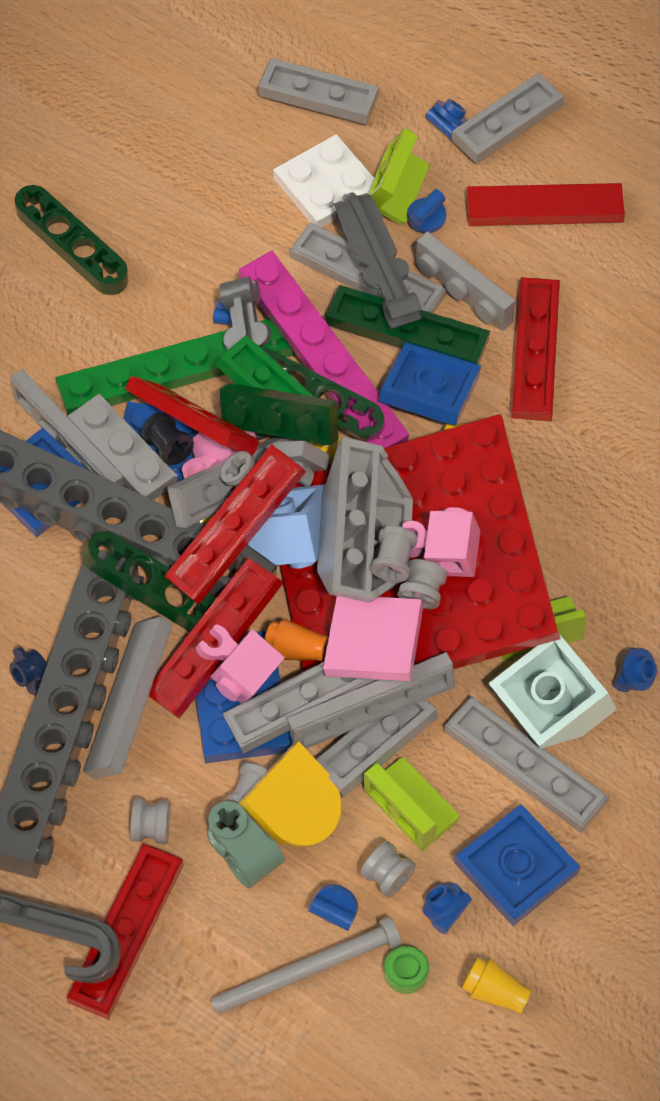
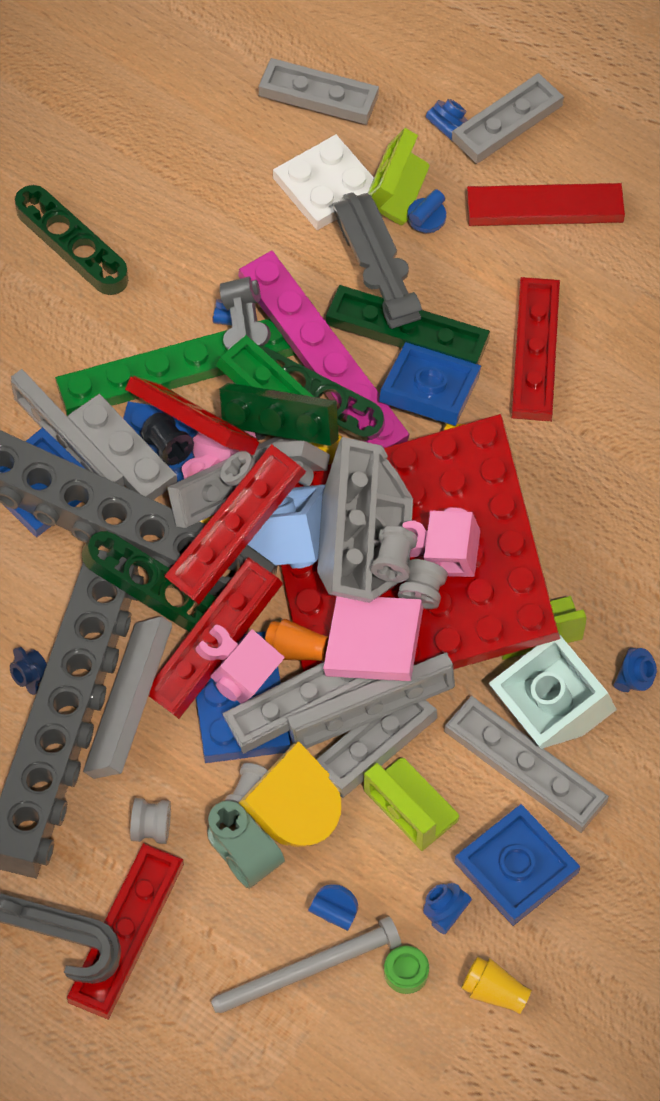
light grey tile [290,222,446,313] -> none
light grey wheel [360,841,416,898] -> none
light grey plate [416,231,516,332] -> none

